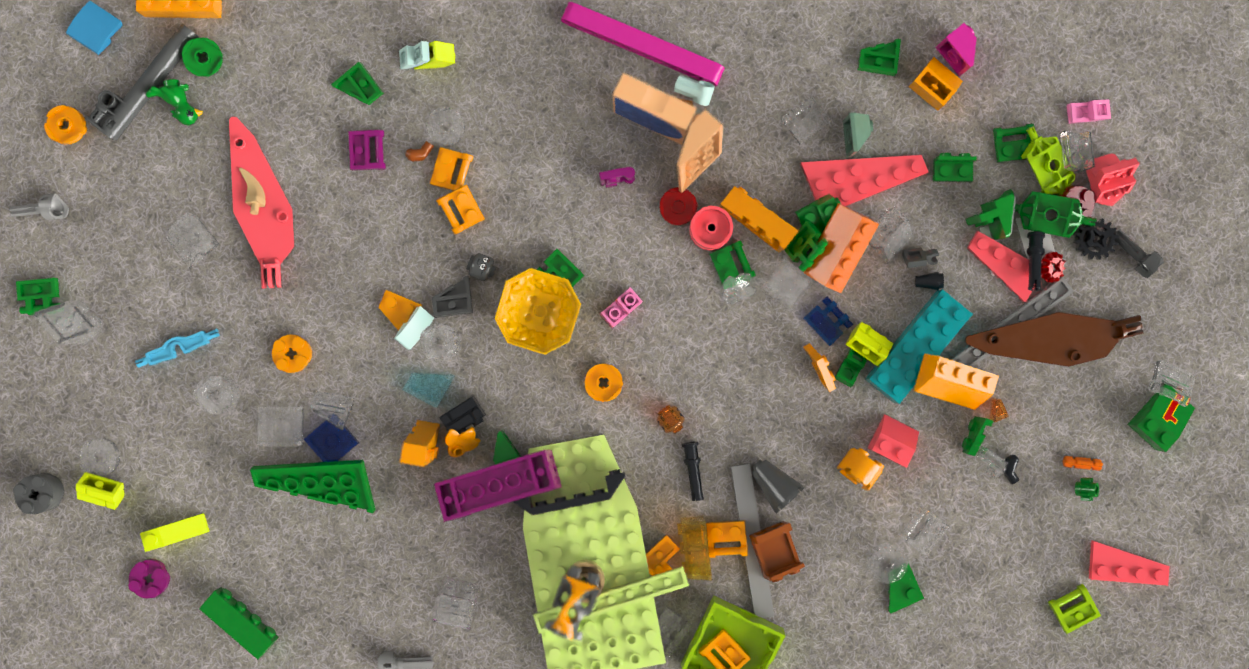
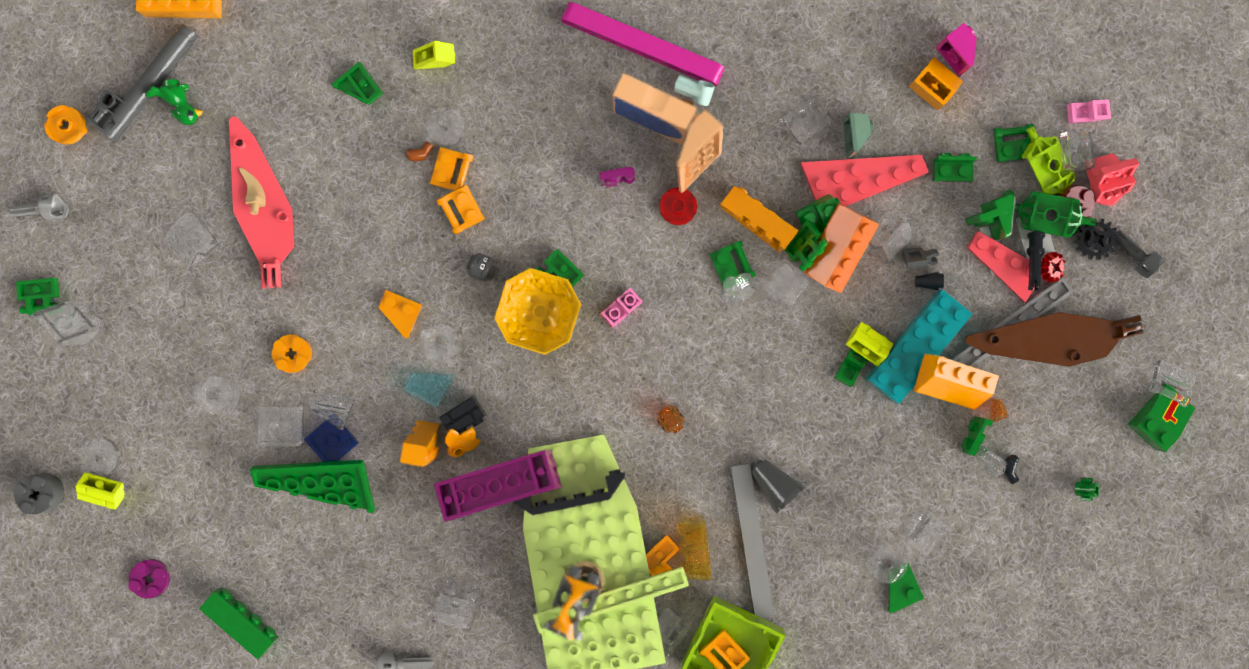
dark azure slope [66,1,123,55] -> none
medium azure piece [135,329,220,368] -> none
neon yellow slope [140,513,210,552] -> none
green plate [182,38,223,77] -> none
magenta plate [348,130,386,171] -> none
light aqua slope [394,306,434,350] -> none
light aqua slope [399,41,430,69] -> none
dark grey wing [432,276,473,318] -> none
green slope [493,430,522,465] -> none
light orange plate [585,364,623,402] -> none
black pin [681,441,704,501] -> none
coral wheel [689,206,733,251] -> none
light orange plate [706,520,748,558] -> none
dark orange panel [749,521,805,582] -> none
clear blue plate [803,296,853,346] -> none
light orange wing [803,343,836,392] -> none
light orange brick [837,448,884,491] -> none
green wing [857,39,901,76] -> none
coral slope [867,414,919,468] -> none
lime plate [1048,584,1101,634] -> none
orange axle [1062,456,1103,471] -> none
coral wing [1089,540,1170,586] -> none

